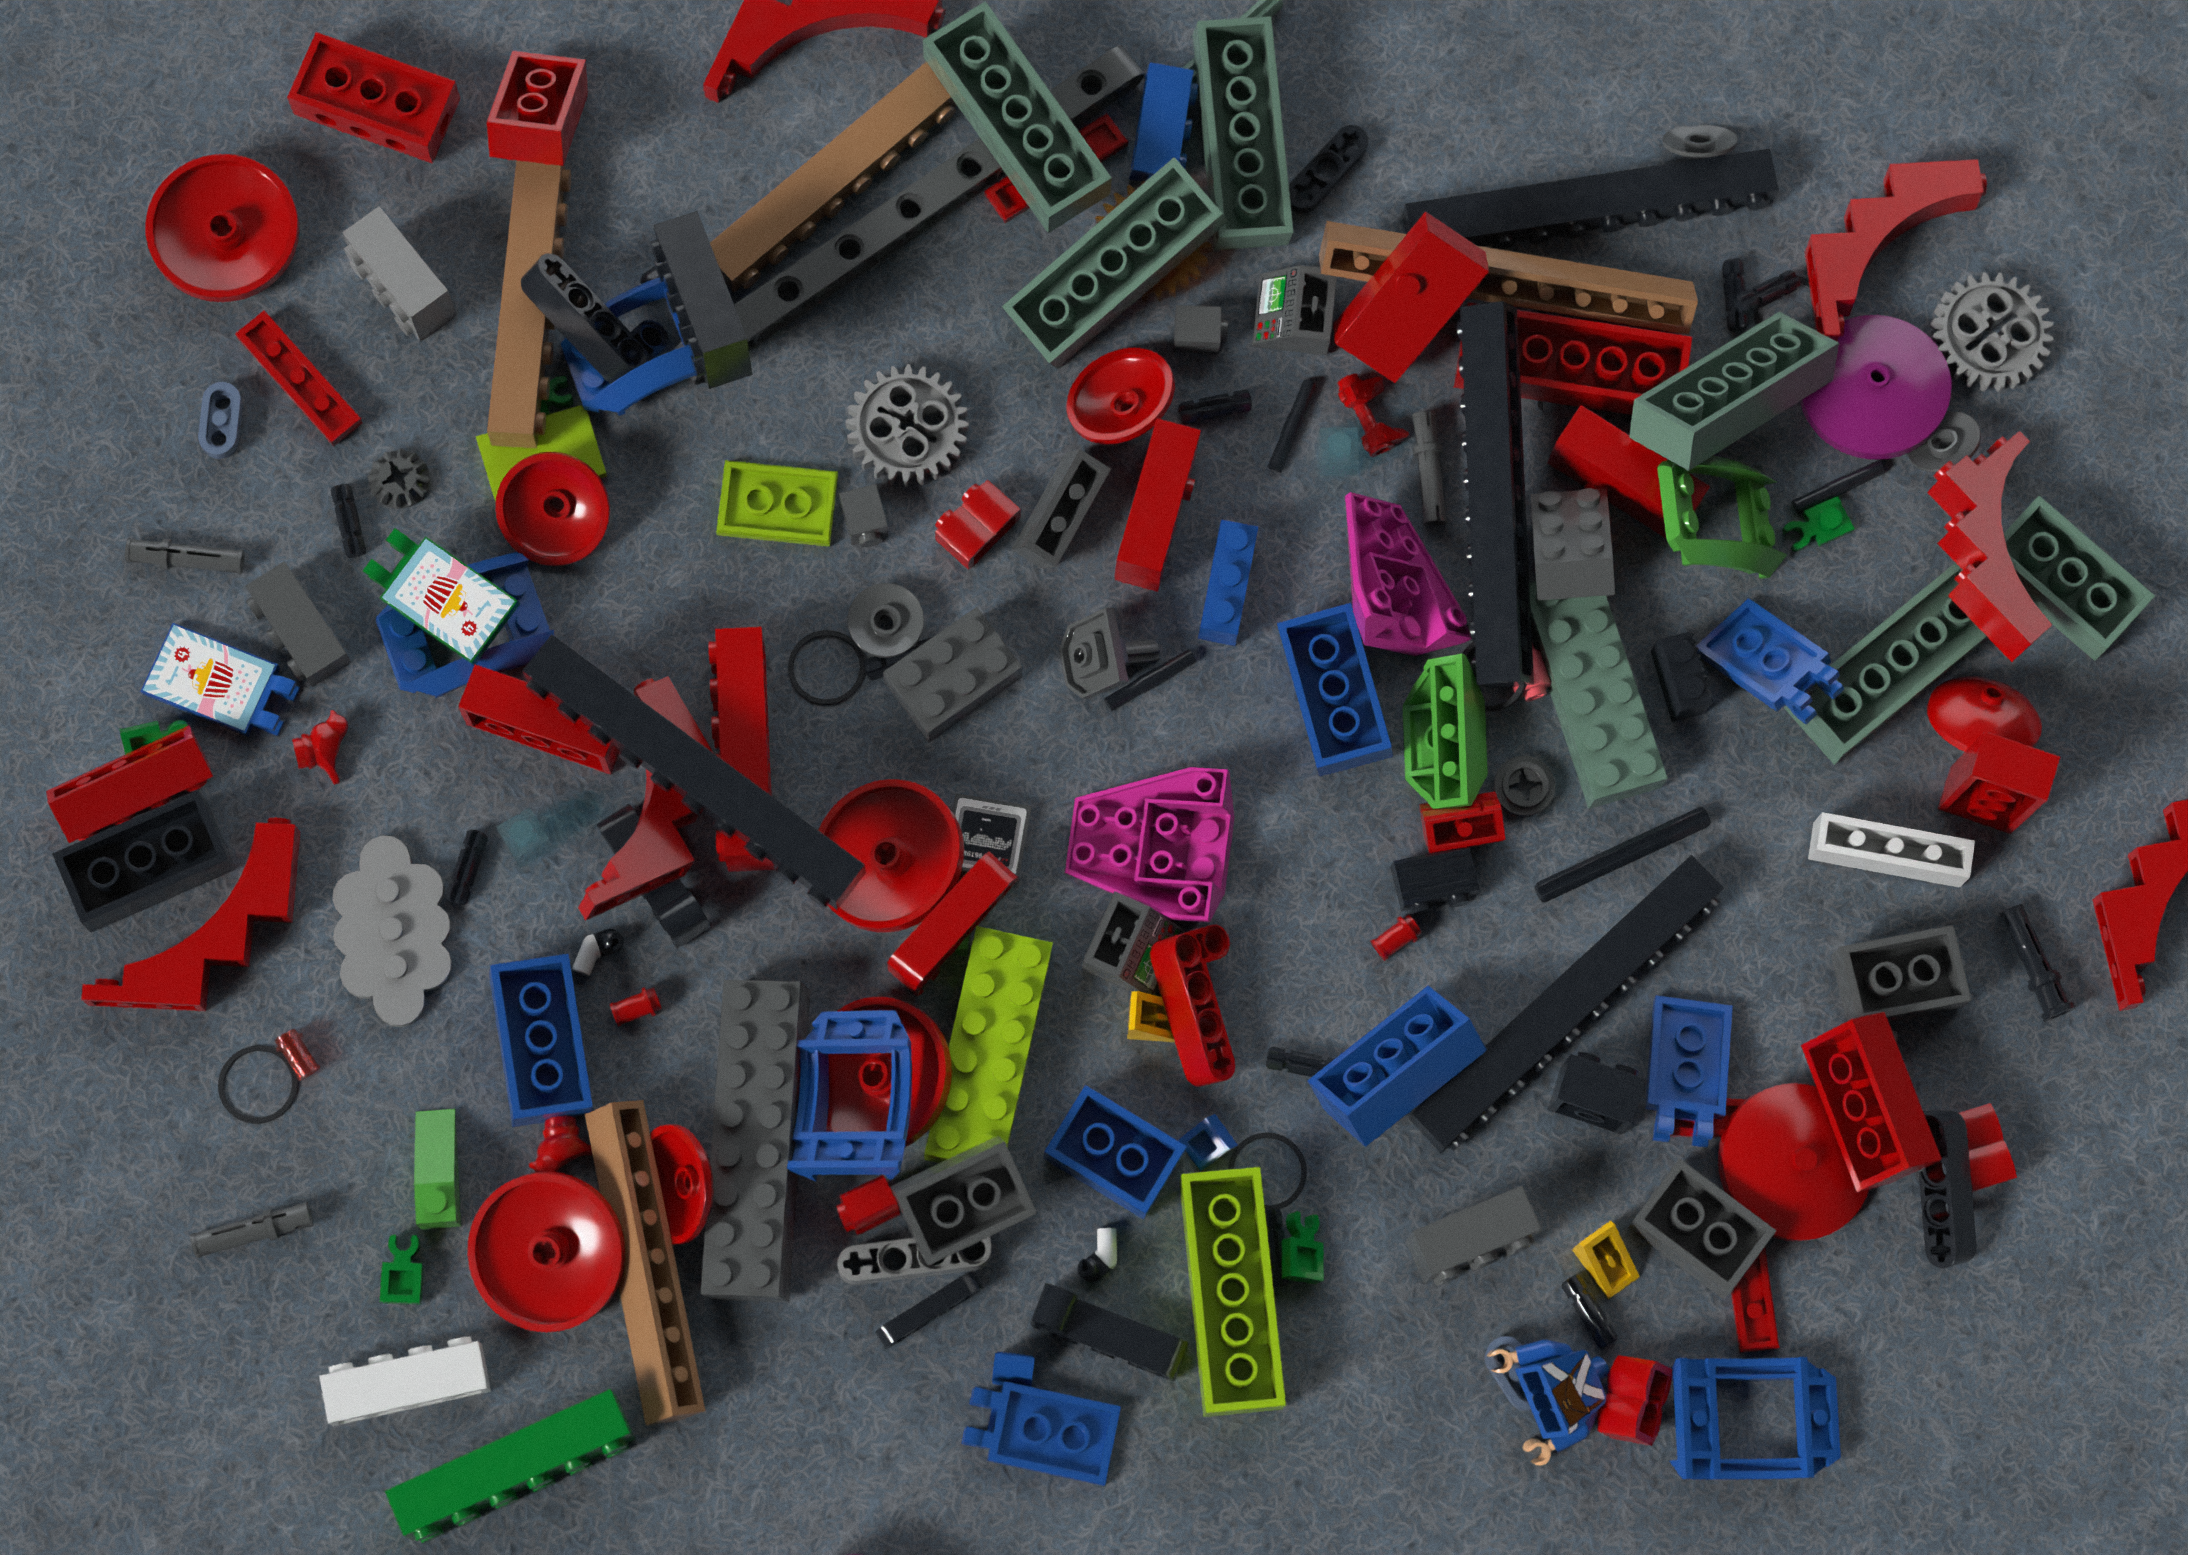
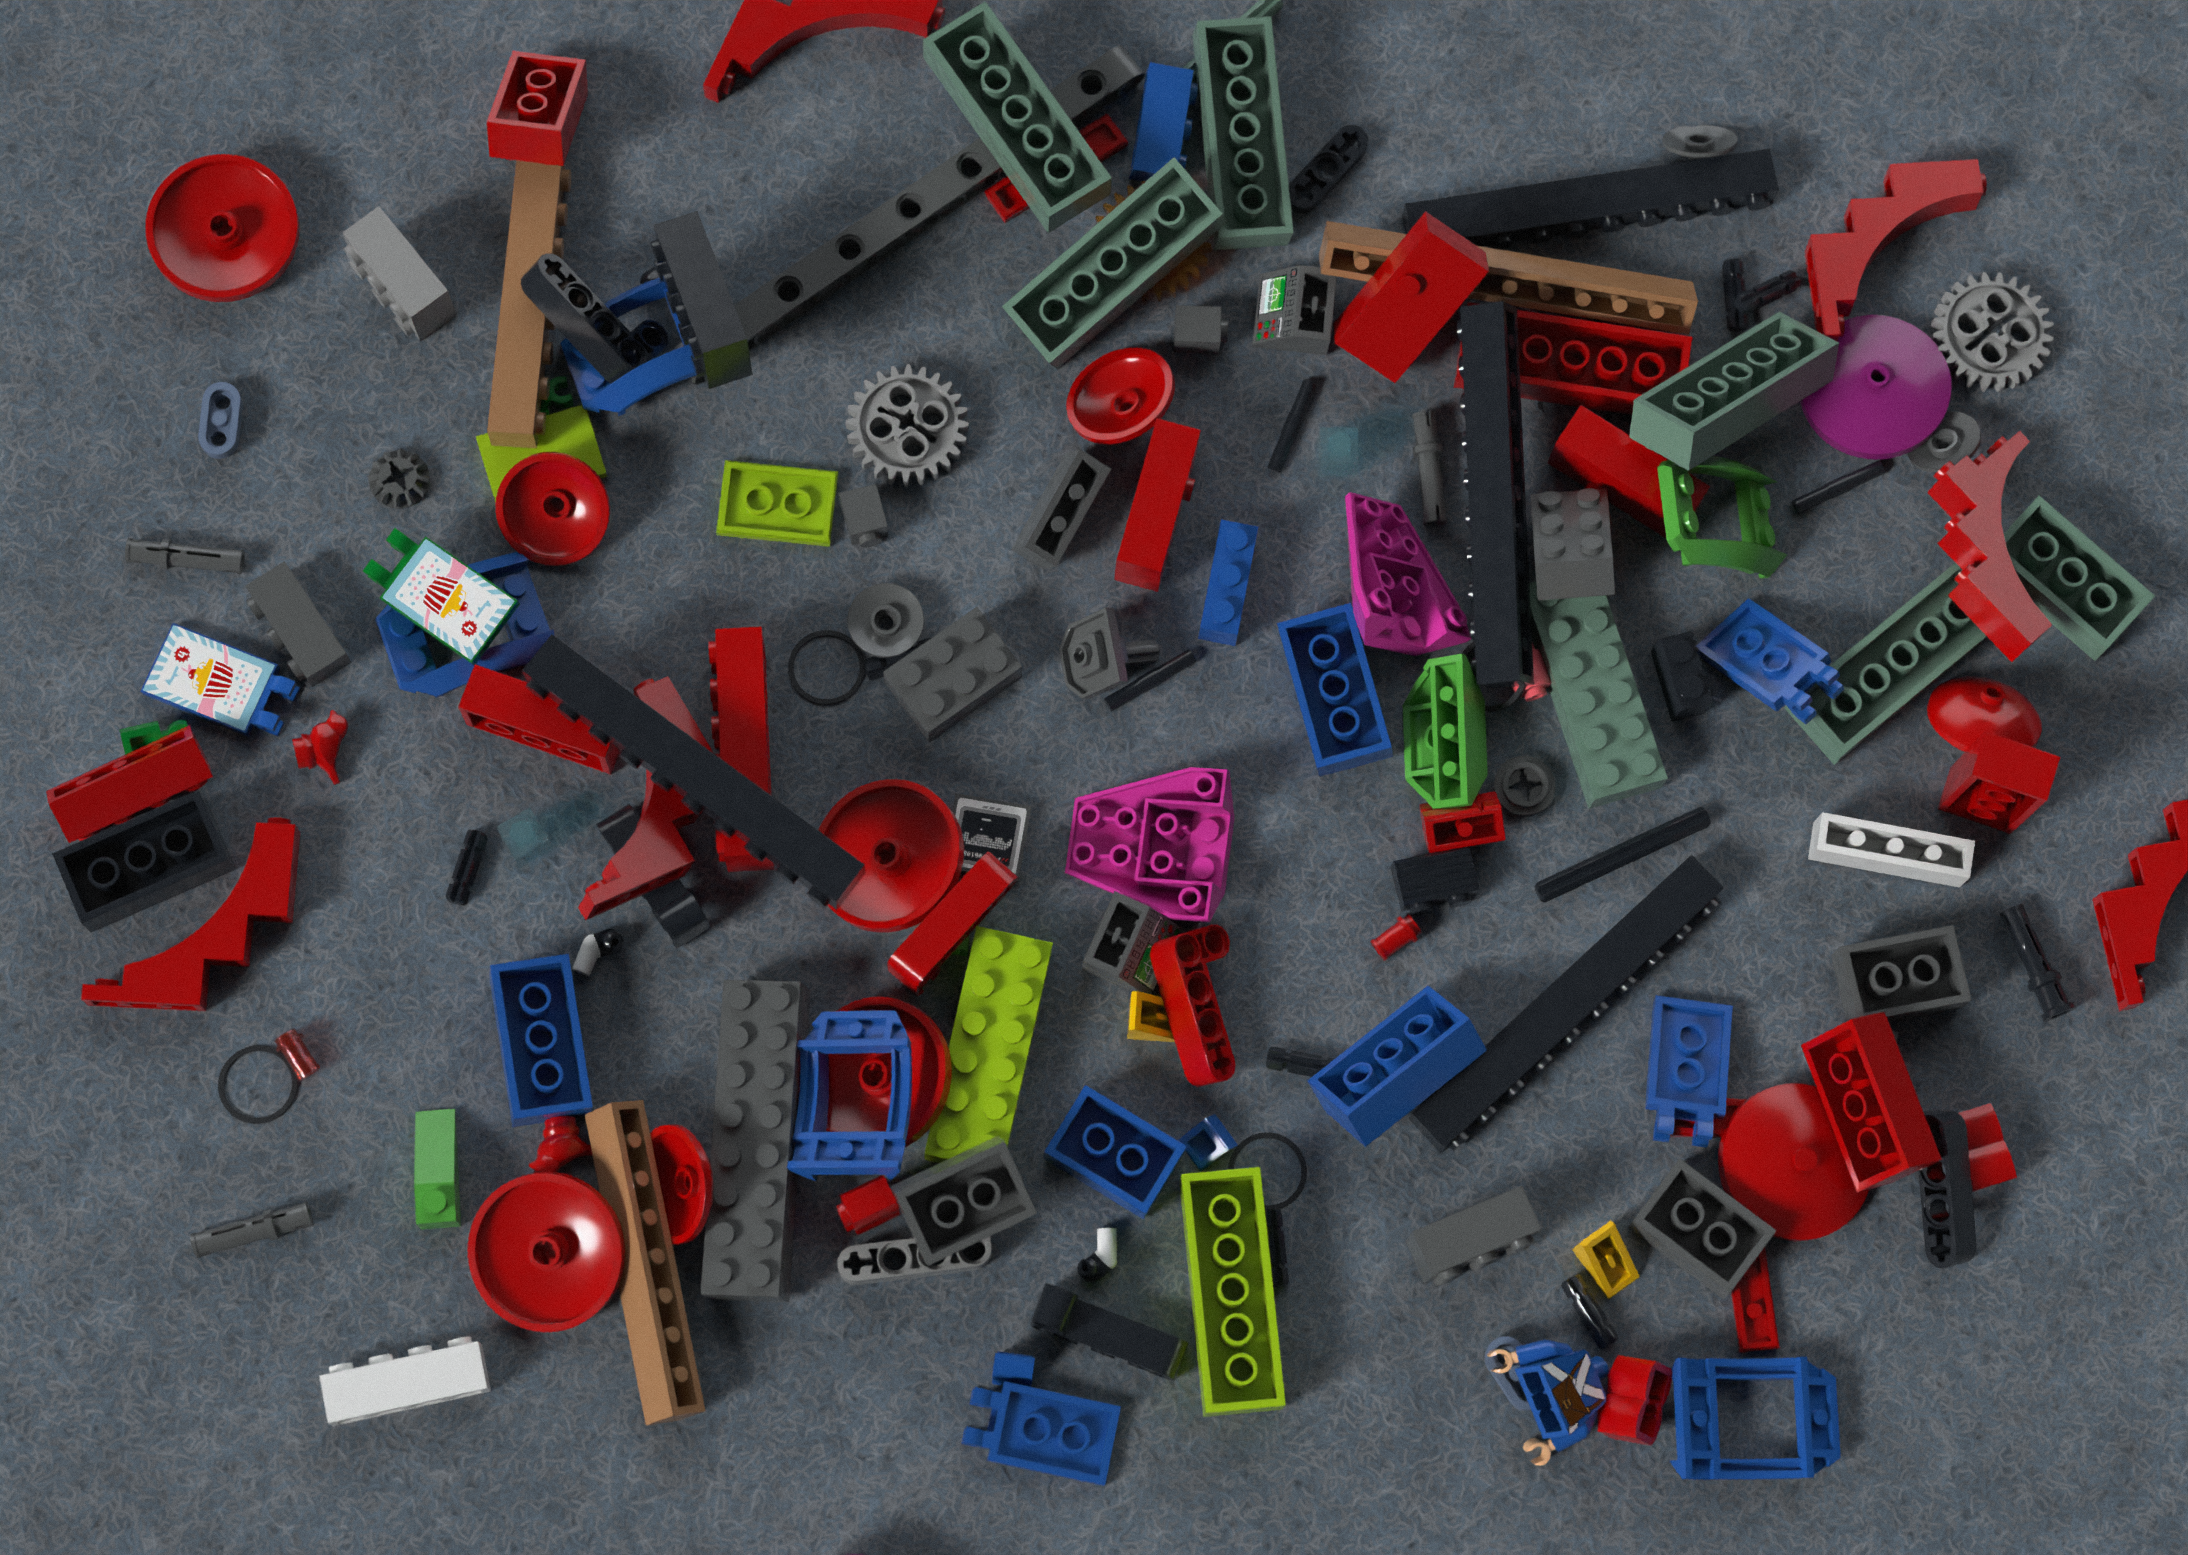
red plate [235,310,363,447] -> none
red brick [287,32,461,164] -> none
black axle [331,484,366,558] -> none
light grey plate [332,836,453,1027] -> none
green plate [380,1234,424,1305] -> none
green brick [385,1389,635,1544] -> none
red pin [609,987,662,1027] -> none
medium nougat brick [710,62,957,292] -> none
black beam [875,1271,983,1349] -> none
red brick [935,480,1021,570] -> none
black axle [1178,389,1252,424] -> none
green plate [1282,1211,1324,1284] -> none
red piece [1337,373,1409,458] -> none
black brick [1547,1052,1647,1135] -> none
green plate [1782,496,1855,552] -> none

